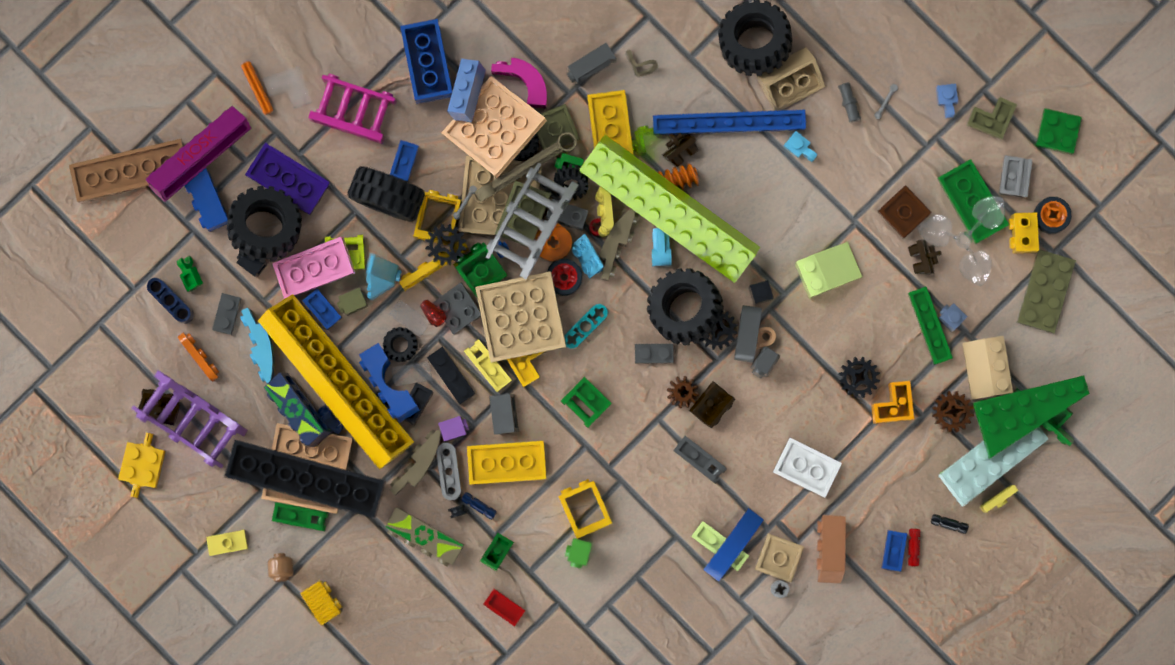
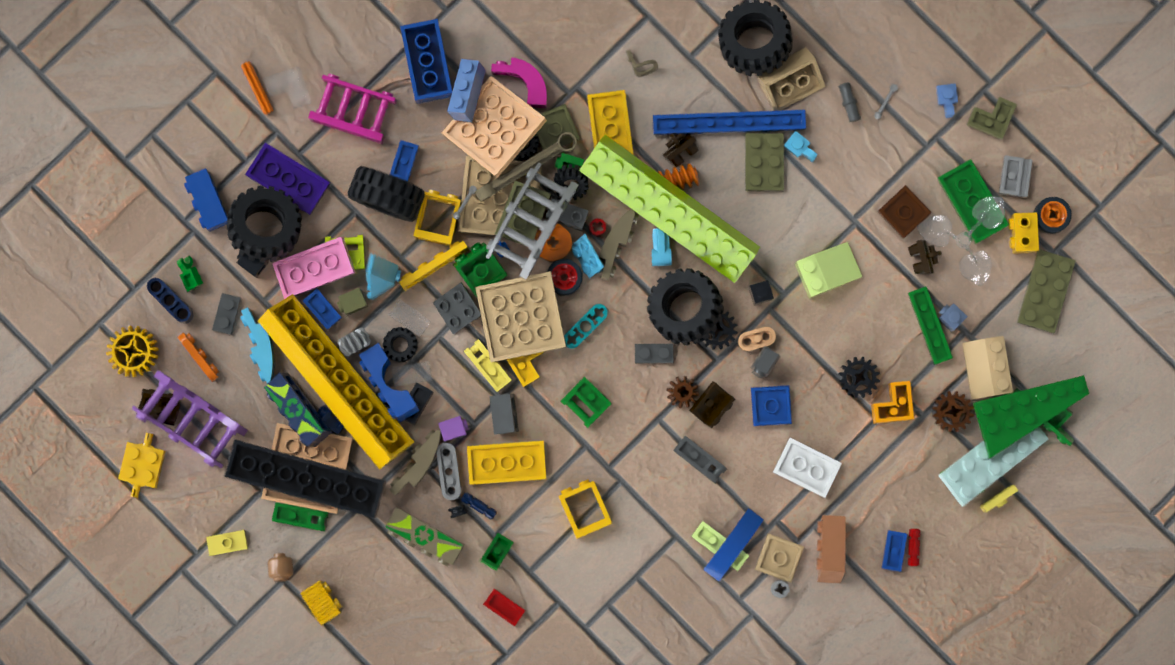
medium nougat plate [69,139,183,203] -> none
magenta brick [145,106,252,202] -> none
clear red cone [420,300,447,327] -> none
black gear [425,224,467,266] -> none
black plate [427,347,475,405] -> none
bright green brick [565,538,592,569] -> none
dark grey window [566,43,616,86] -> none
light yellow plate [595,186,614,237] -> none
clear neon green bracket [632,126,654,156] -> none
dark grey beam [734,305,762,363] -> none
black axle [931,514,969,534] -> none
green plate [1035,108,1082,154] -> none
none -> yellow gear [106,325,159,377]
none -> light grey gear [338,328,371,356]
none -> olive plate [745,133,784,191]
none -> blue plate [751,385,792,426]

